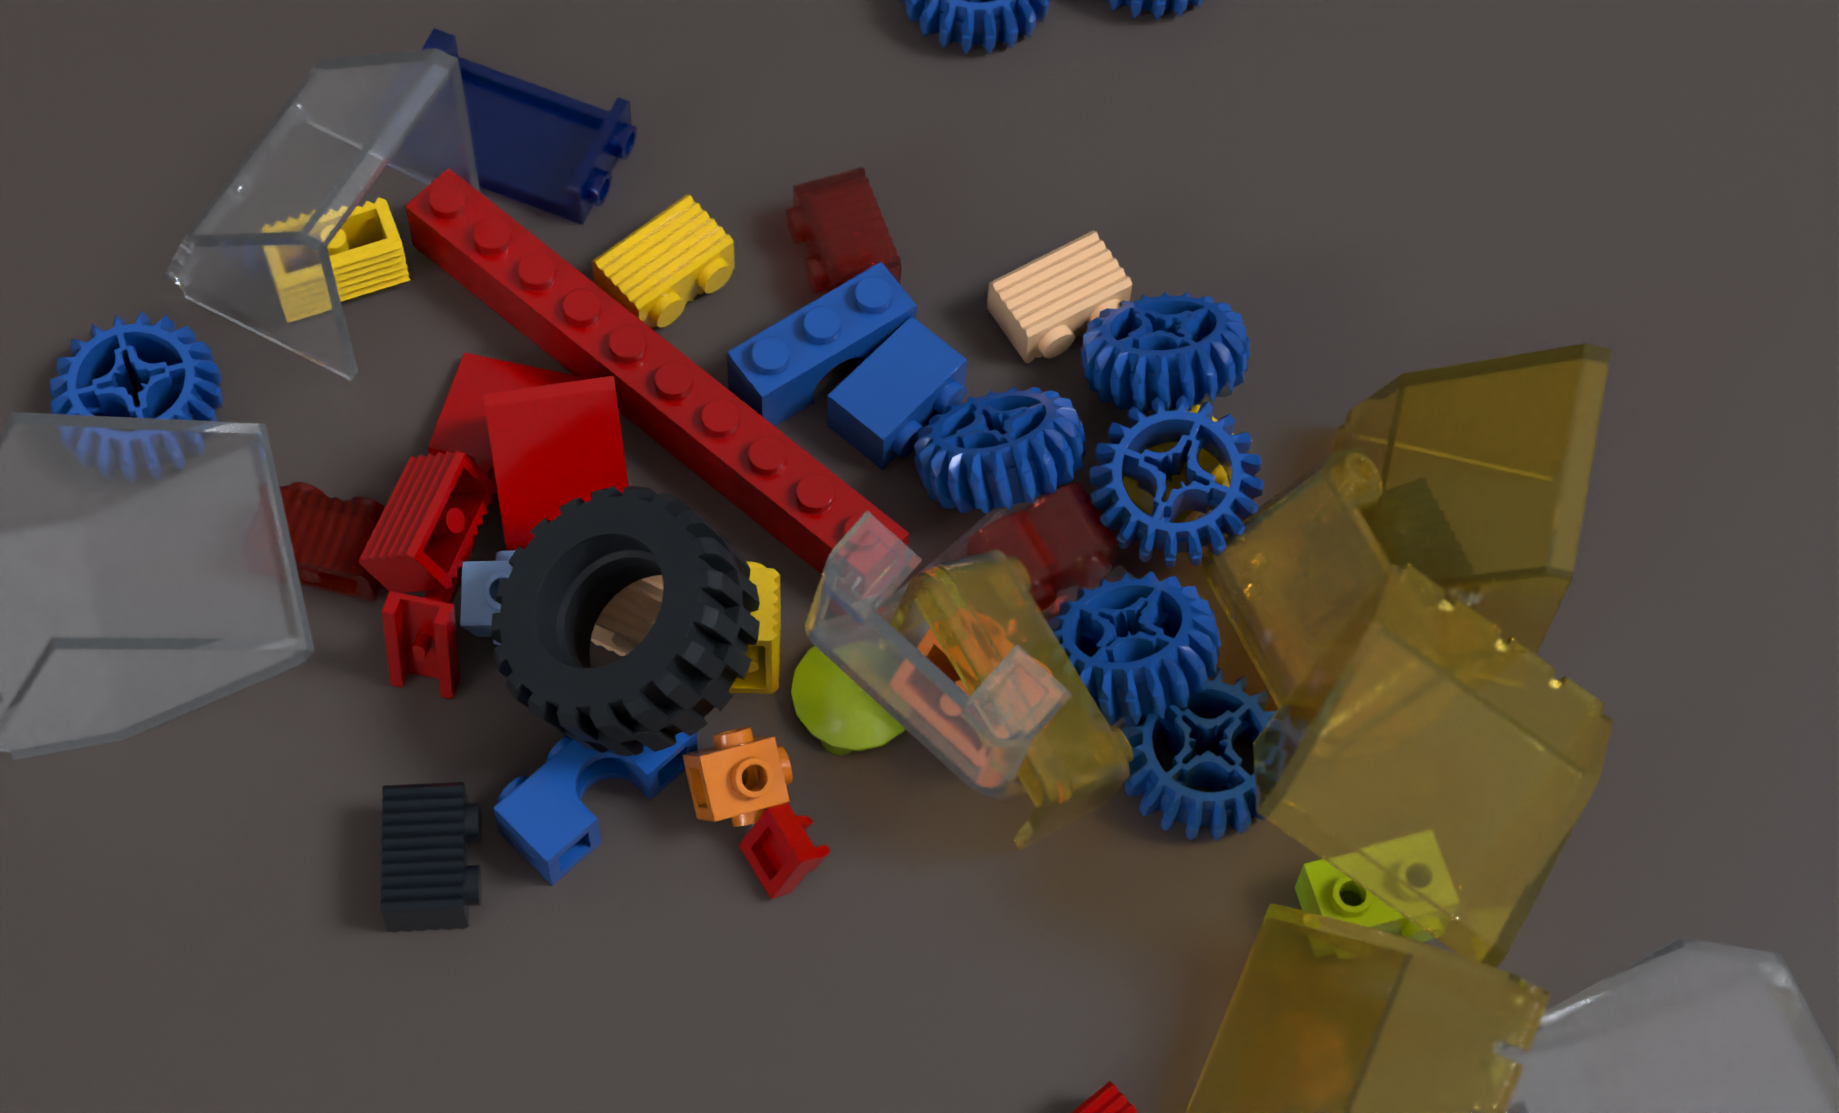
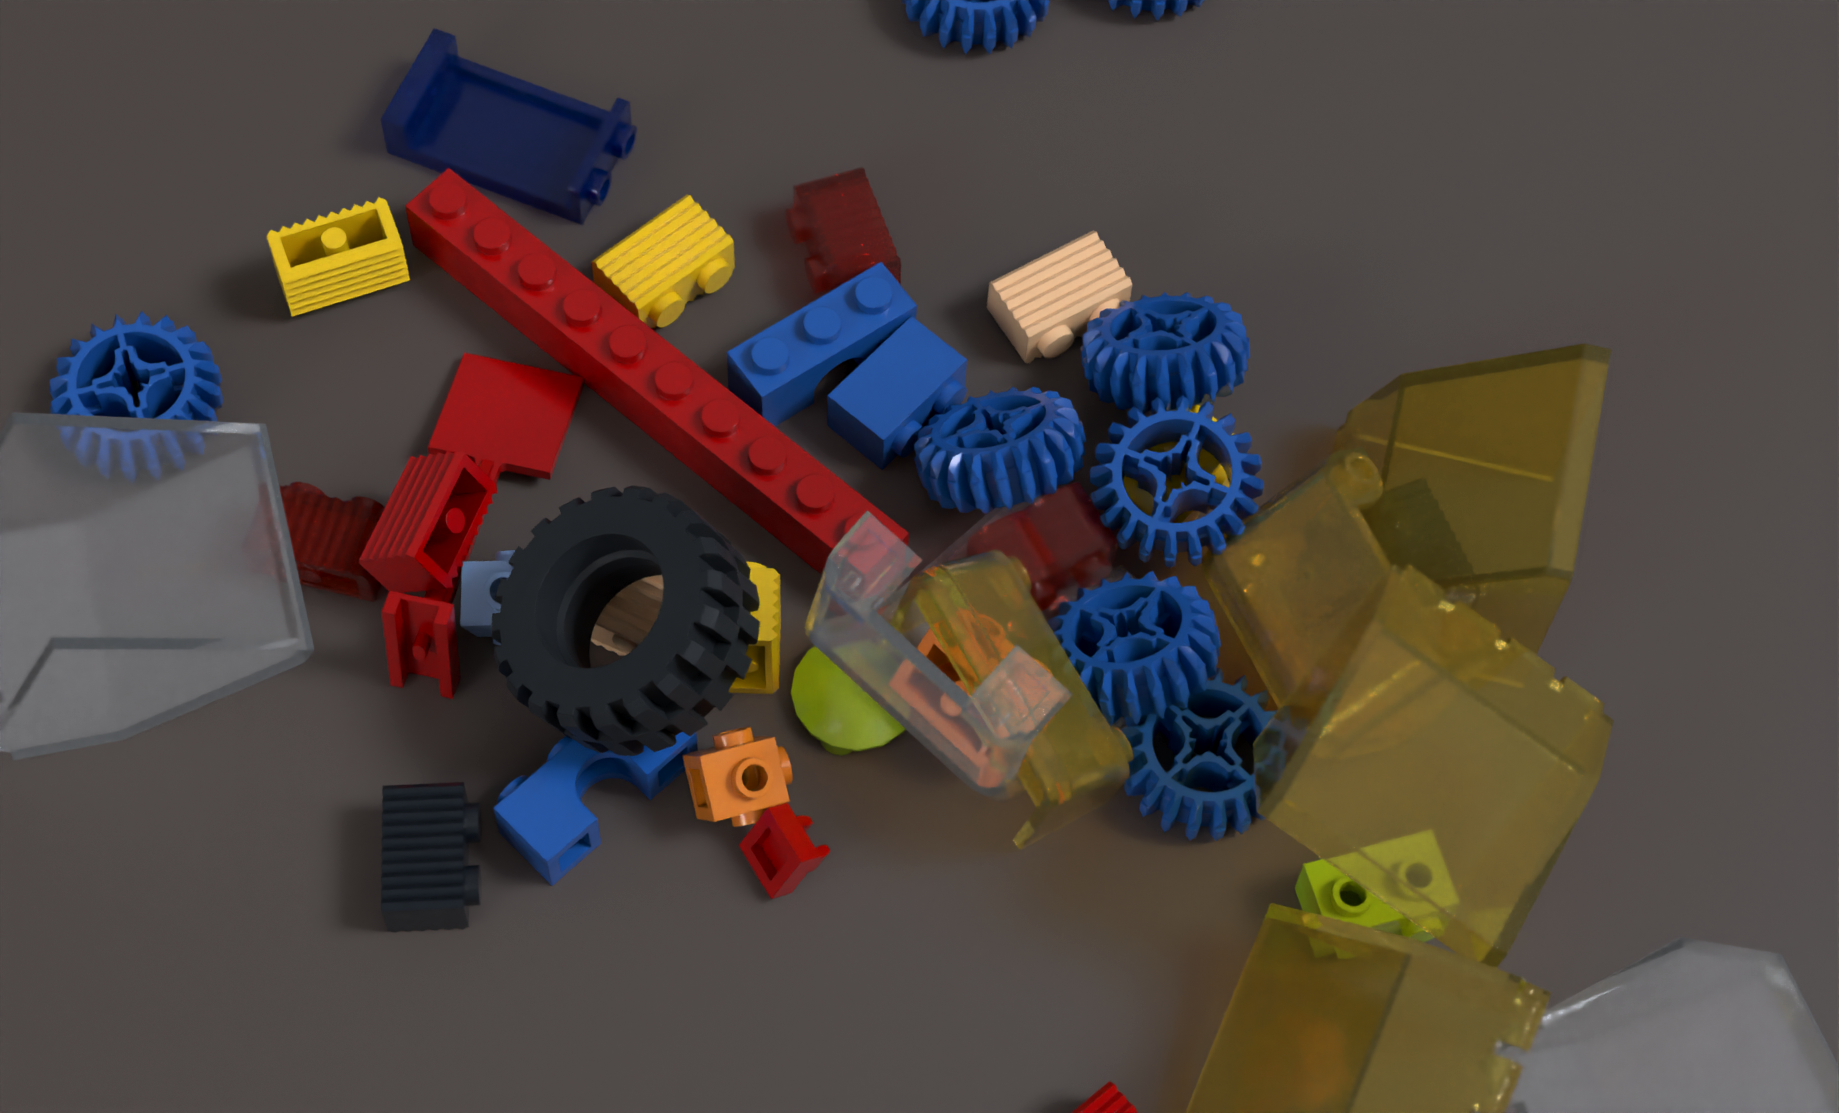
clear windscreen [165,48,480,381] -> none
red slope [483,376,629,550] -> none

